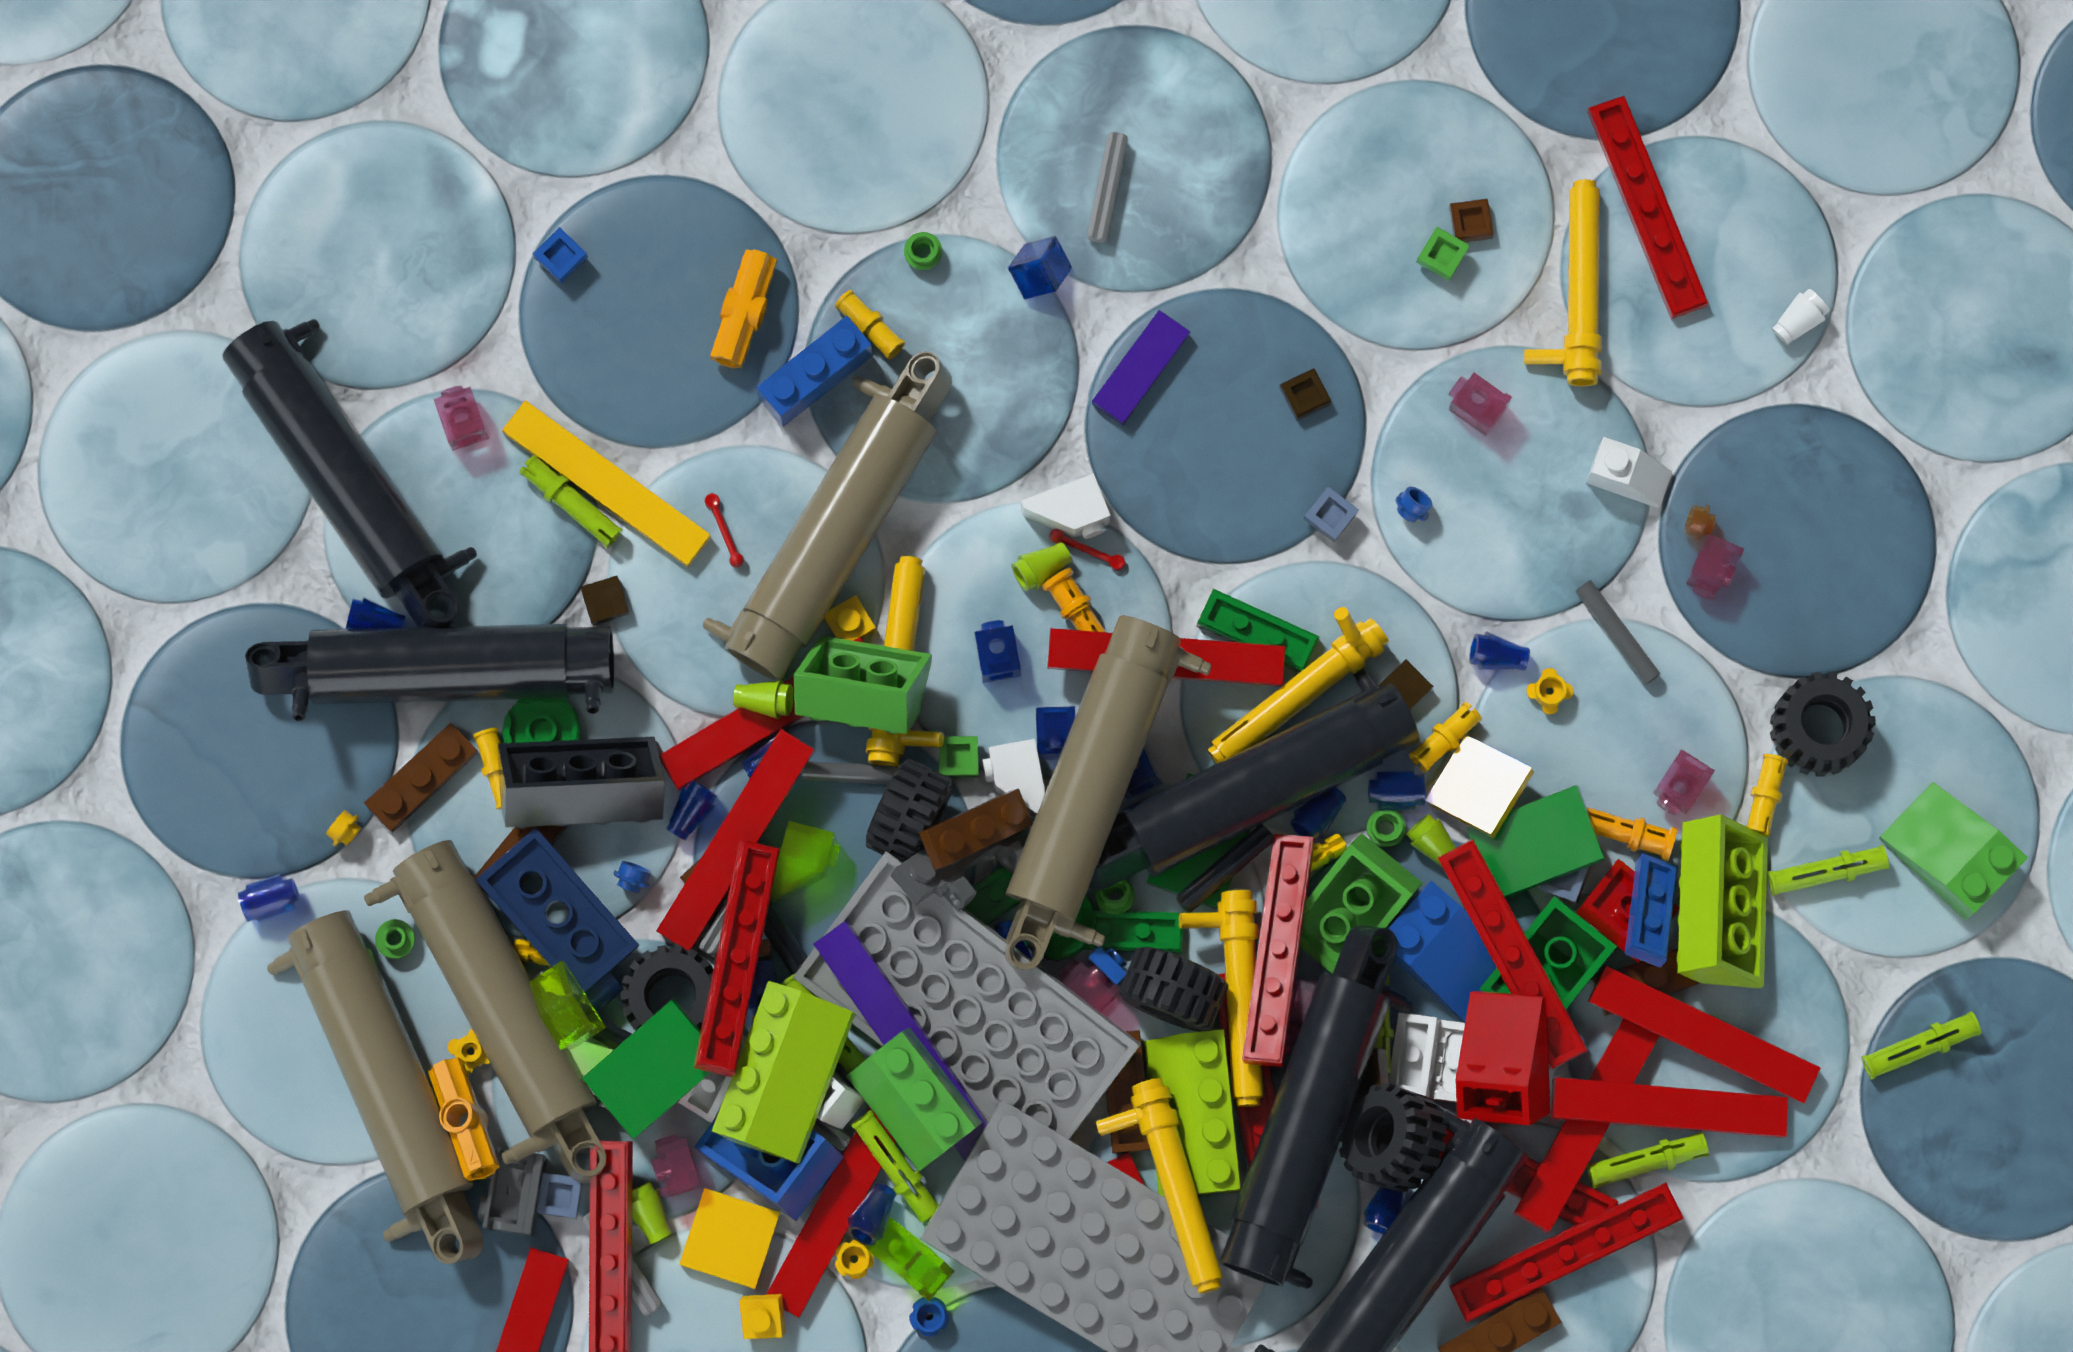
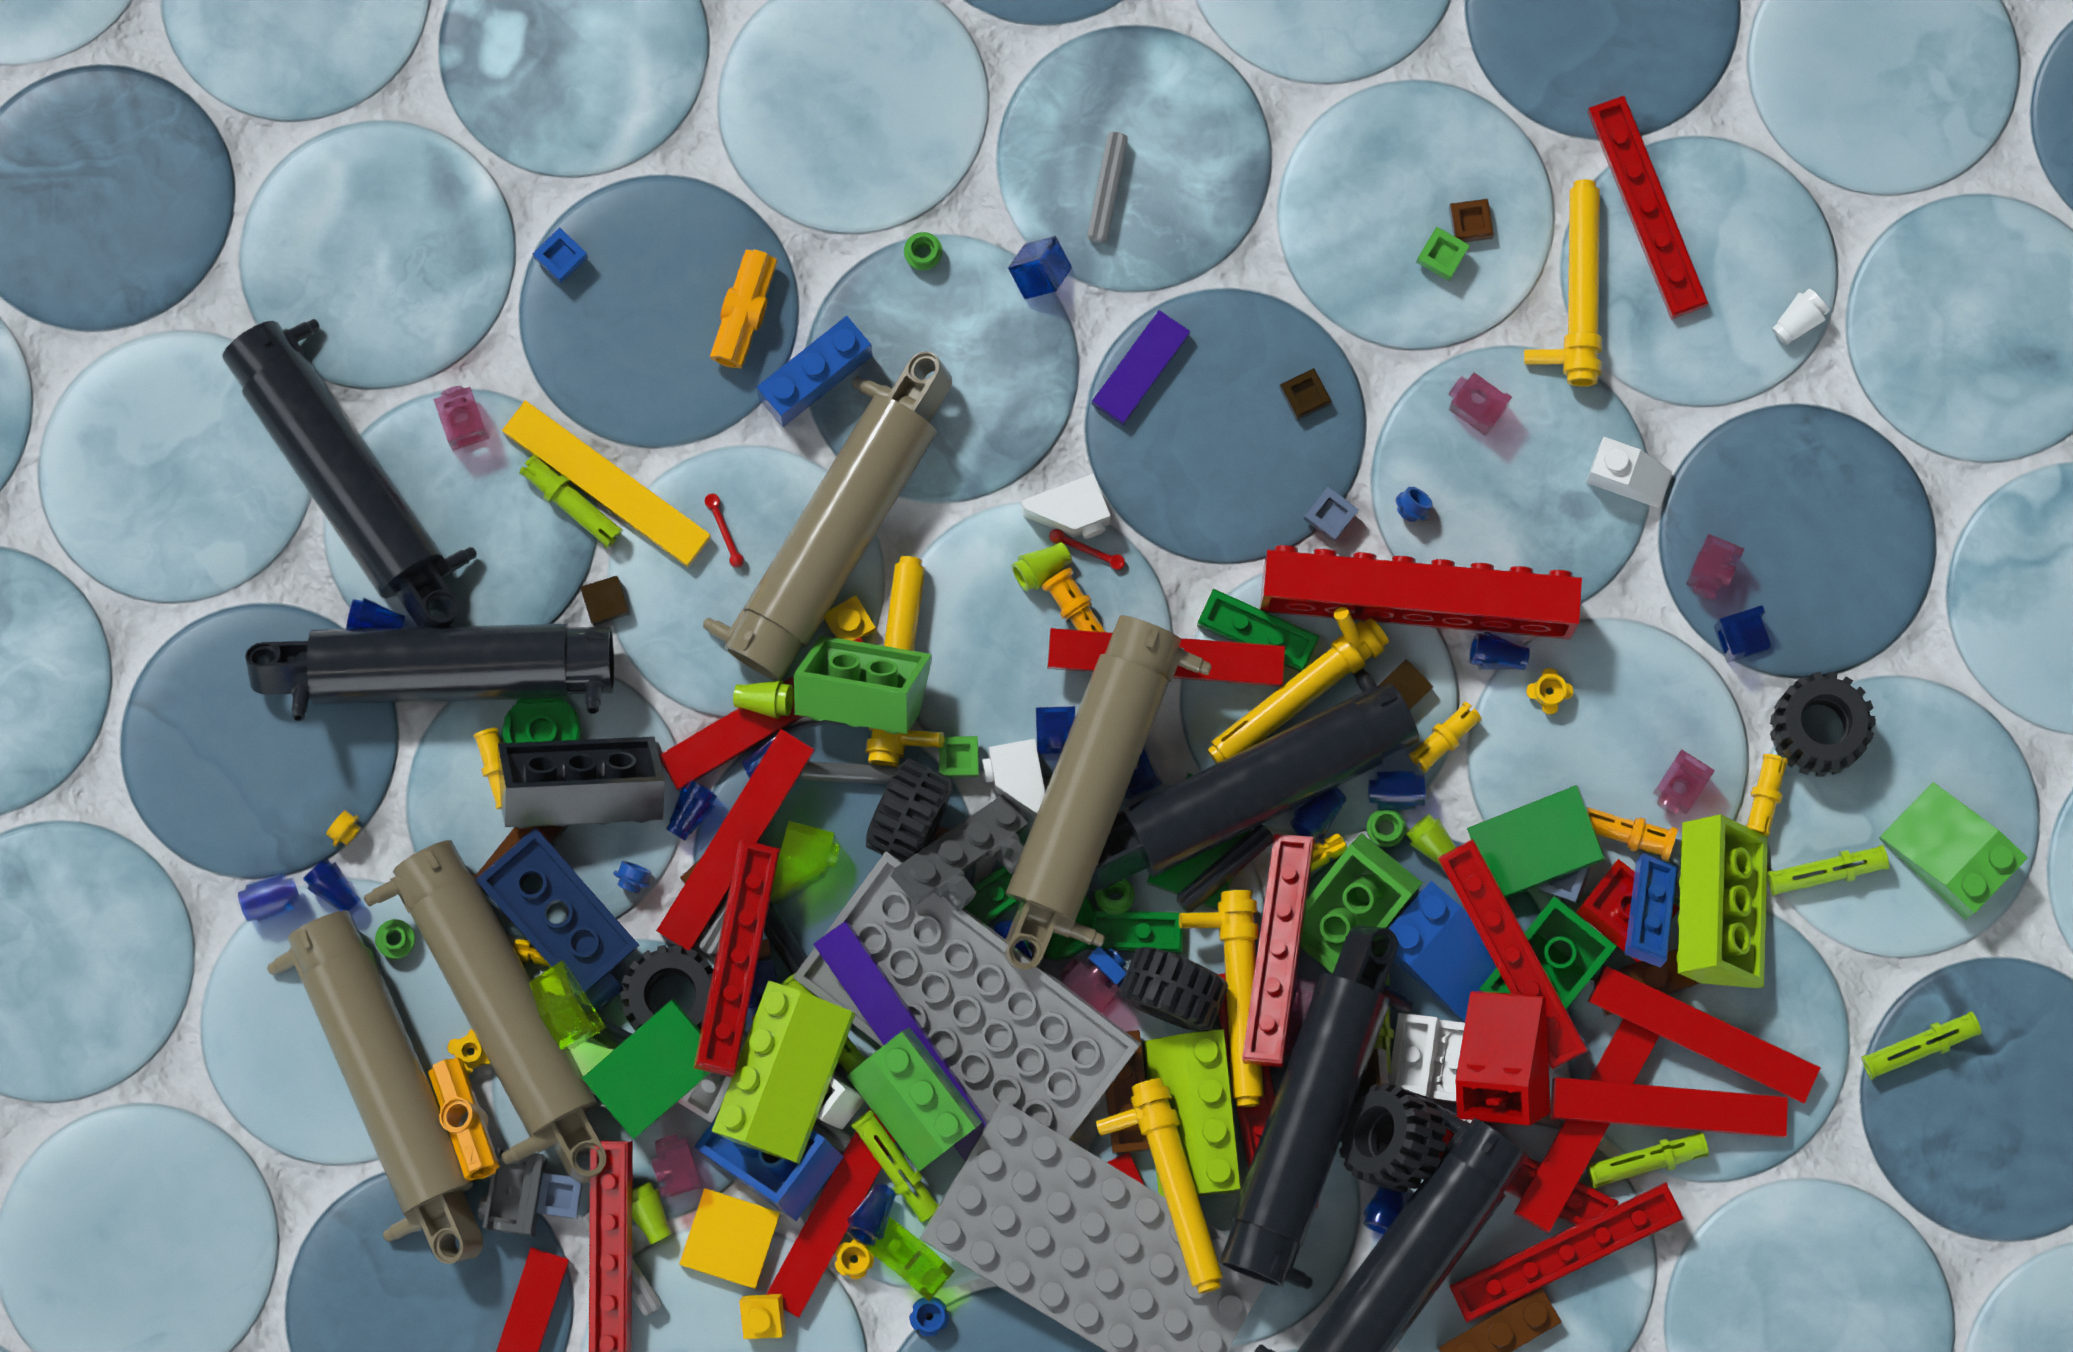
reddish brown plate [364,722,479,833] -> none
yellow pin [834,290,905,360] -> none
reddish brown plate [919,788,1033,870] -> none
clear blue brick [974,620,1021,683] -> none
tile [1425,735,1534,838] -> none
dark grey piece [1575,580,1661,685] -> none
clear orange plate [1684,504,1716,541] -> none
none -> clear blue cone [303,857,361,911]
none -> red brick [1260,545,1582,640]
none -> clear blue panel [1714,605,1771,663]

